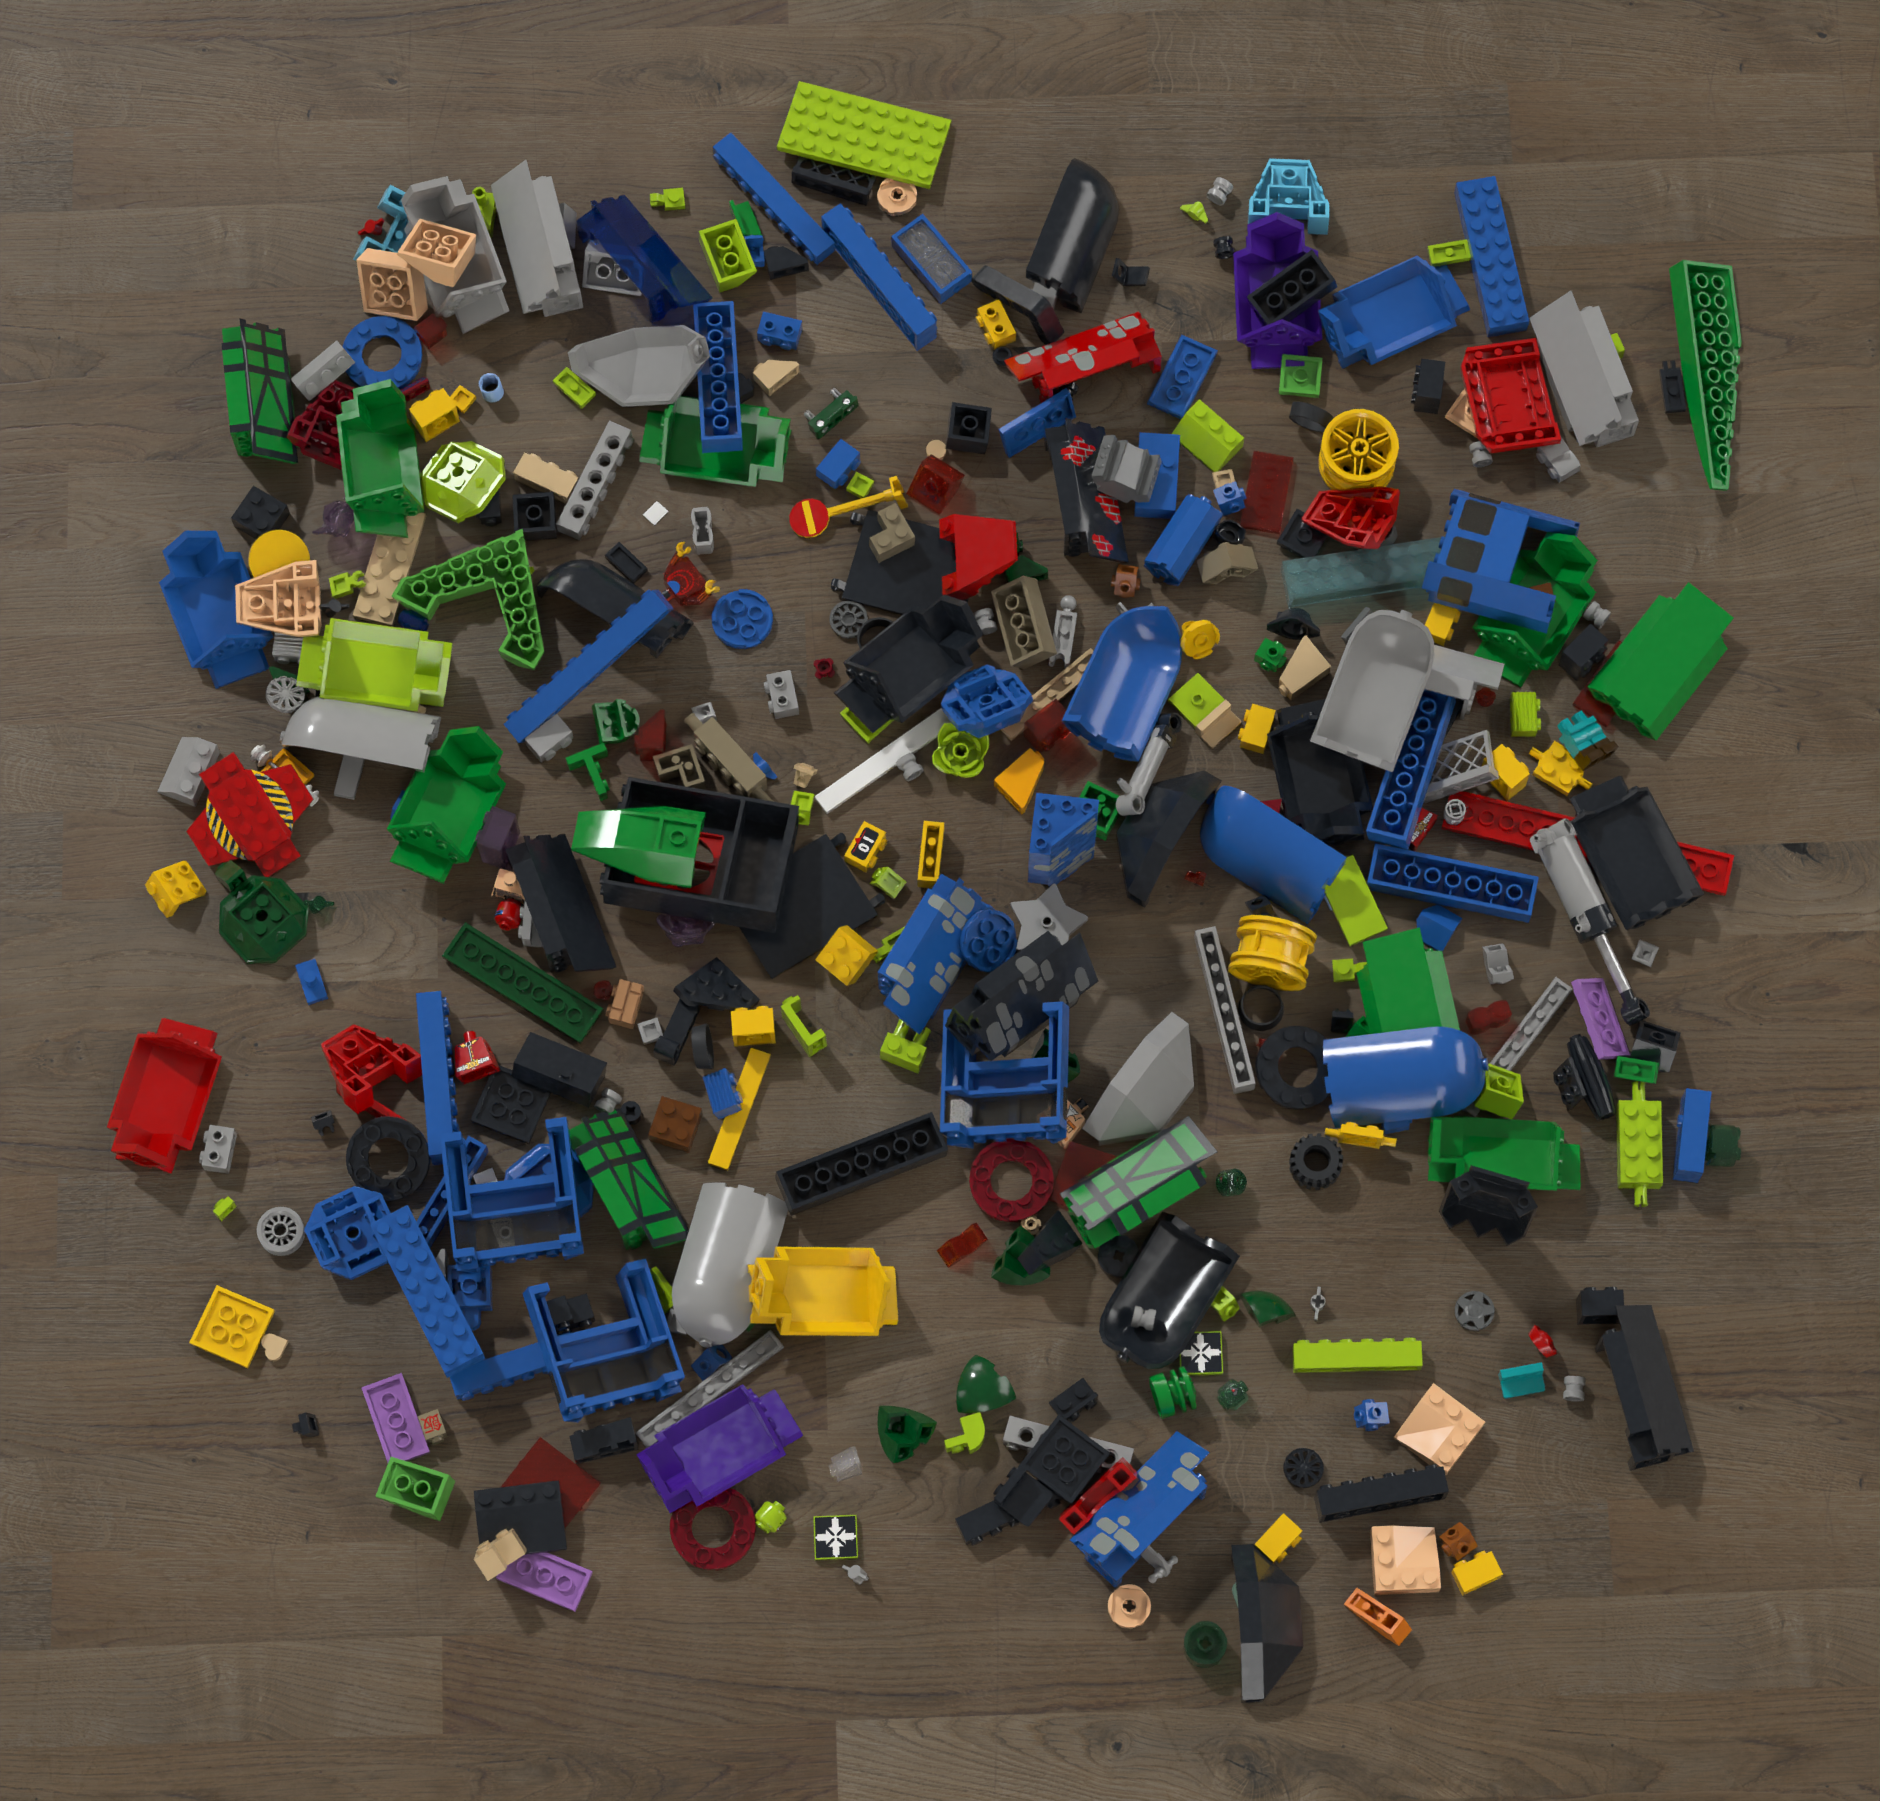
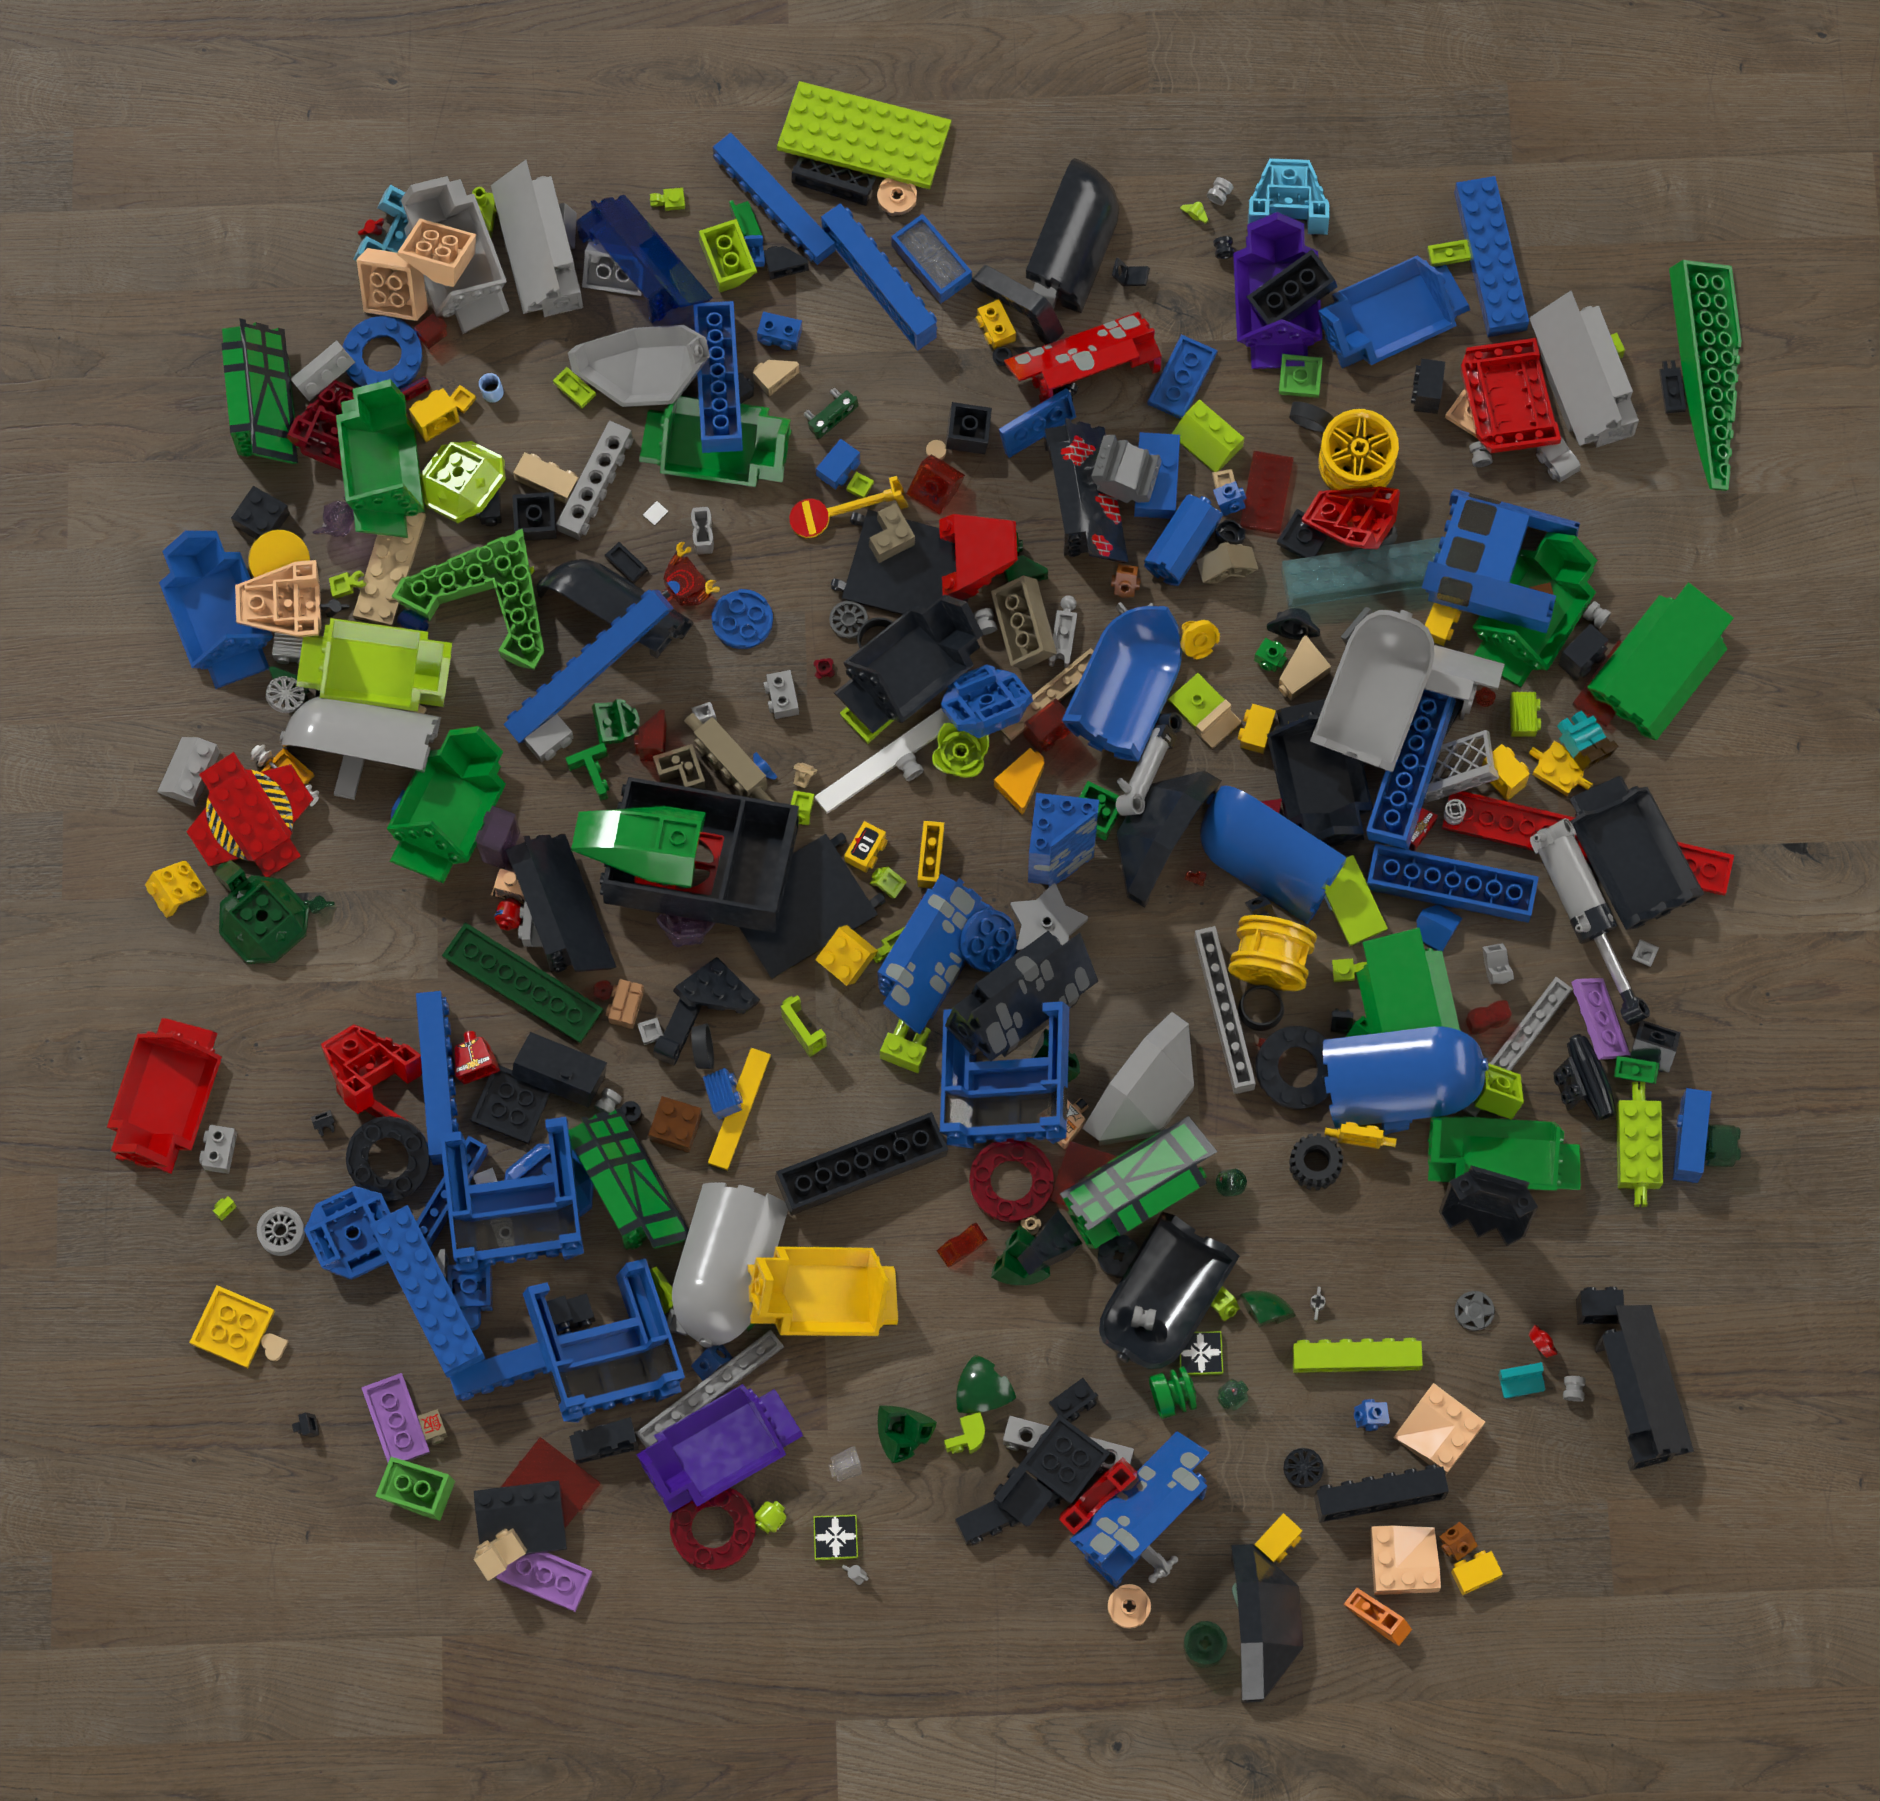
blue tile [295,959,328,1005] -> none
yellow brick [731,1006,776,1047] -> none

